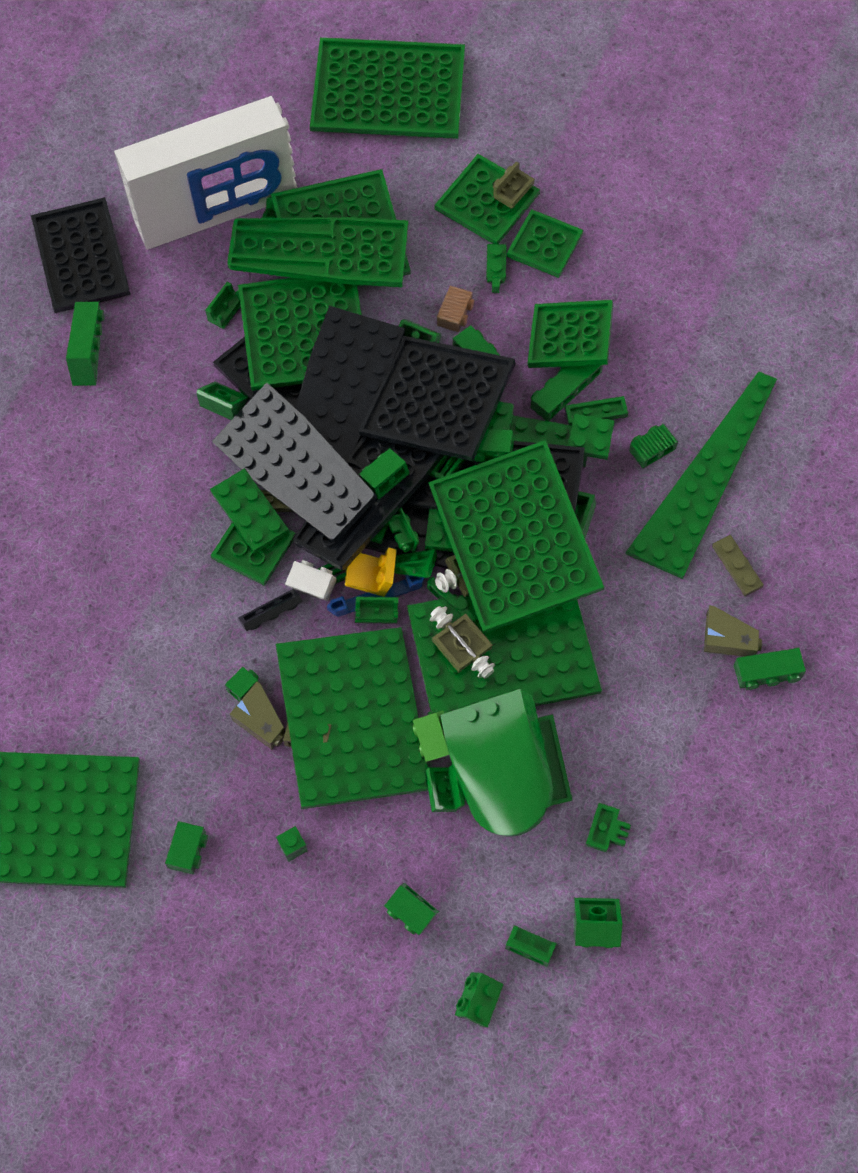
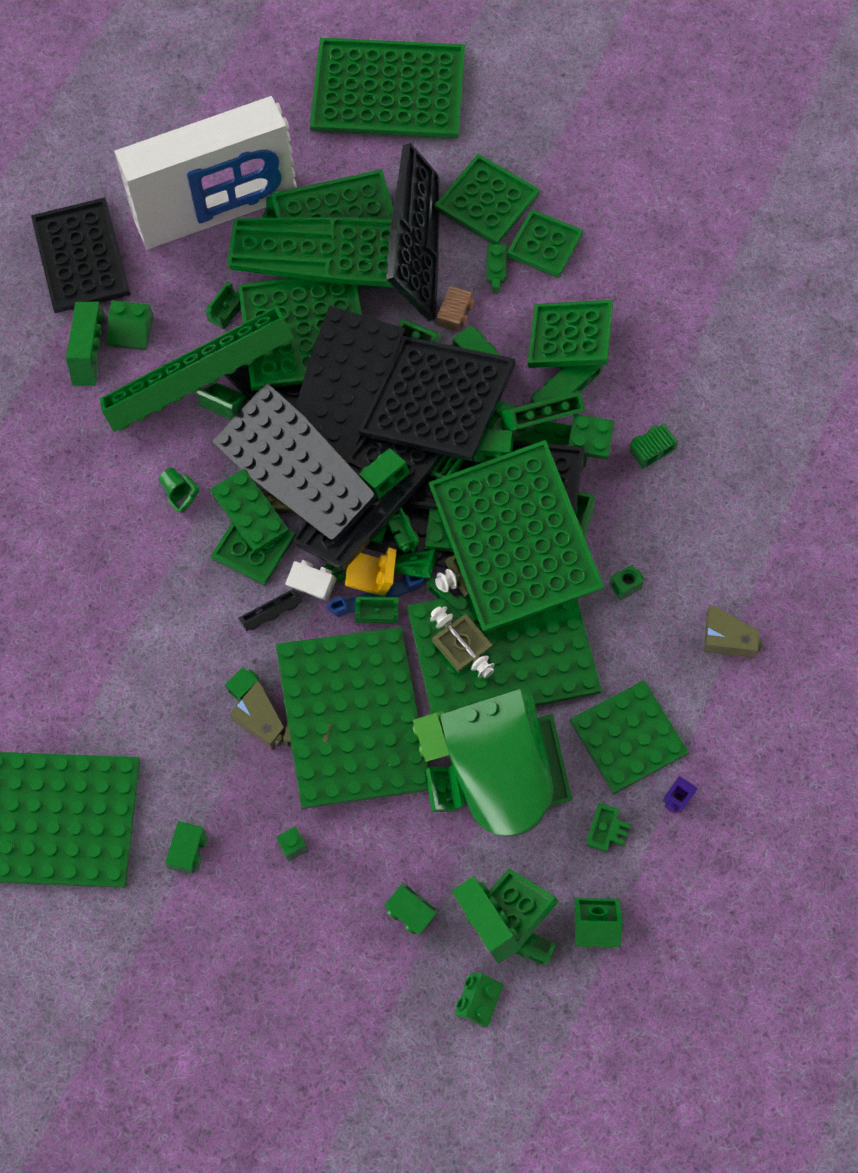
olive bracket [493,161,535,209] -> none
green plate [565,396,628,425] -> none
green wing [626,371,777,579] -> none
olive plate [712,534,764,596] -> none
green brick [734,647,806,690] -> none
none -> green brick [99,306,294,432]
none -> green slope [107,300,154,350]
none -> green piece [159,468,200,513]
none -> black wing [386,143,439,321]
none -> green brick [452,876,521,964]
none -> green plate [466,868,559,954]
none -> green brick [499,391,585,430]
none -> green plate [570,680,689,795]
none -> green brick [609,565,644,601]
none -> dark purple brick [663,776,698,813]

